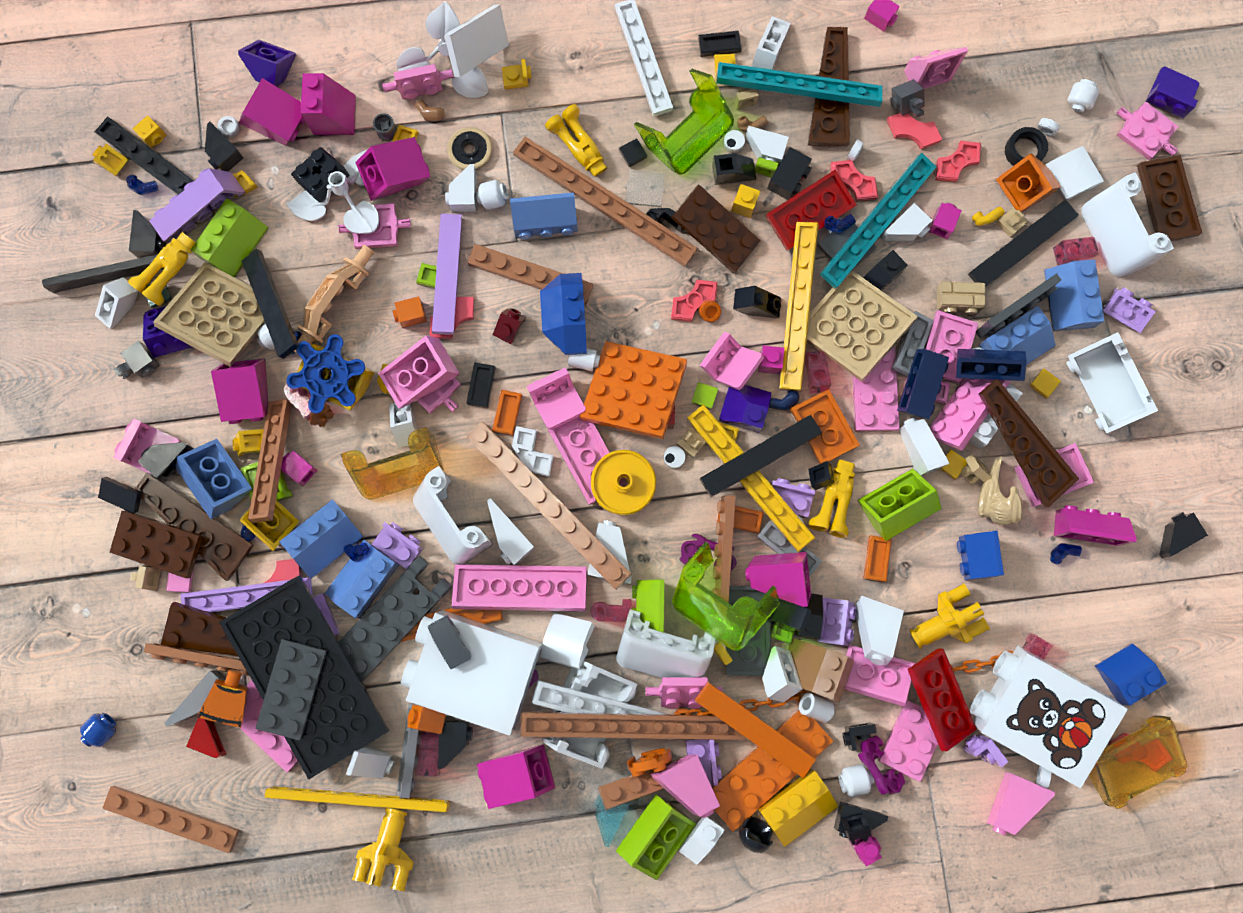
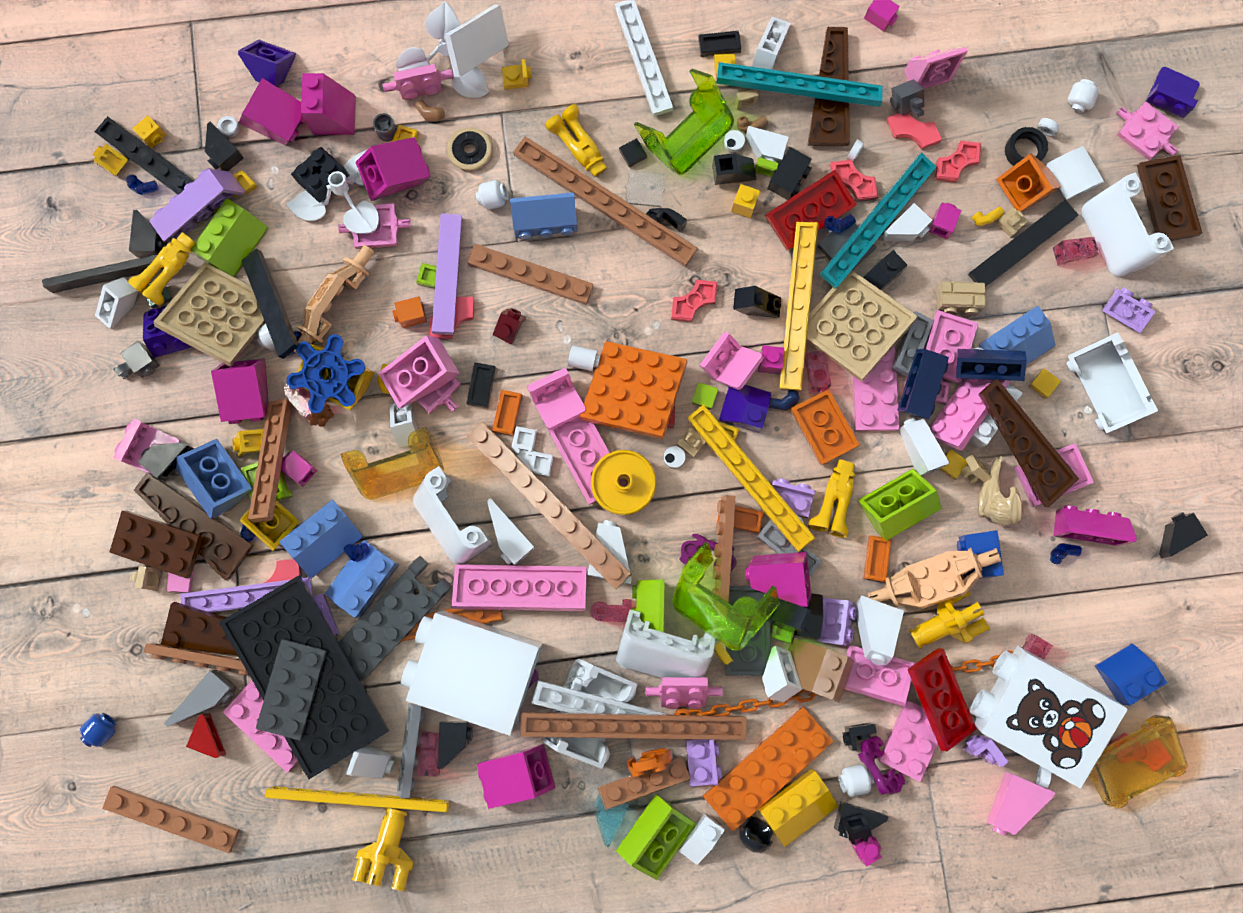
black tile [98,477,142,514] -> none
orange torso [197,670,248,728] -> none
lavender bracket [371,522,423,570] -> none
orange brick [407,704,446,734] -> none
dark grey slope [428,615,471,669] -> none
white slope [445,164,477,212] -> none
blue wedge [540,273,587,355] -> none
white slope [540,613,595,670] -> none
bright pink slope [651,754,720,818] -> none
reddish brown plate [671,184,761,273] -> none
orange tile [695,682,816,778] -> none
orange tile [699,300,721,322] -> none
black tile [699,415,822,498] -> none
white brick [799,693,835,723] -> none
black plate [808,461,835,490] -> none
dark grey plate [976,273,1062,339] -> none
medium blue slope [1044,259,1104,331] -> none
none -> light nougat plate [868,548,1002,609]

